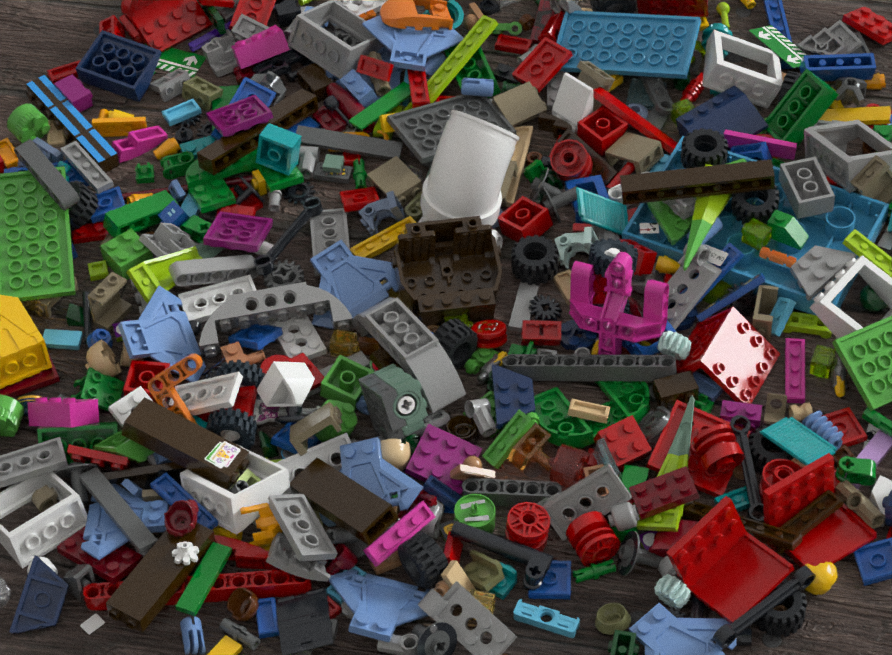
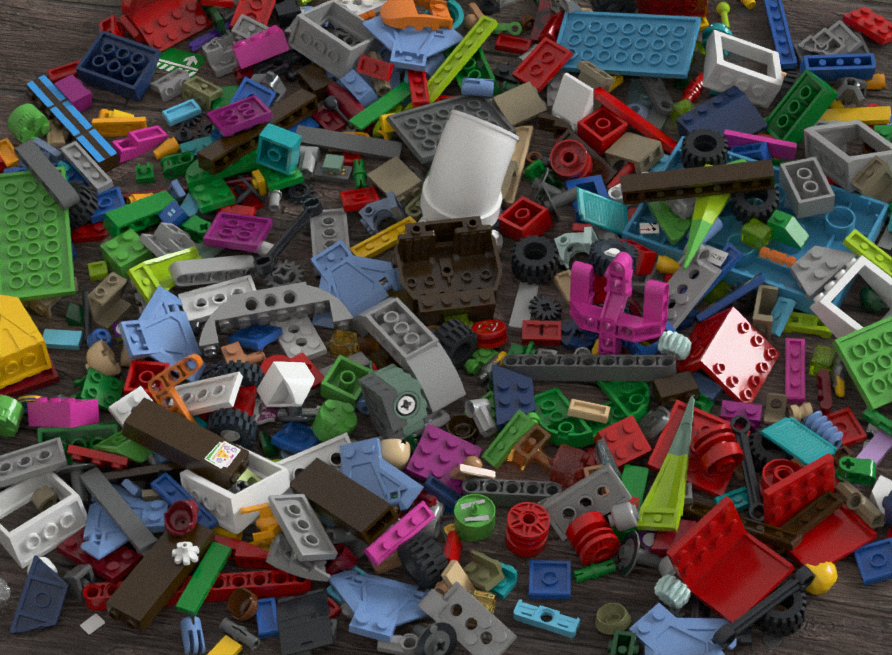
dark tan panel [289,402,343,456] -> none
black axle [450,521,553,590] -> none
dark red plate [629,466,699,520] -> none
green sticker [749,25,806,68] -> none
none -> dark red plate [816,369,832,415]

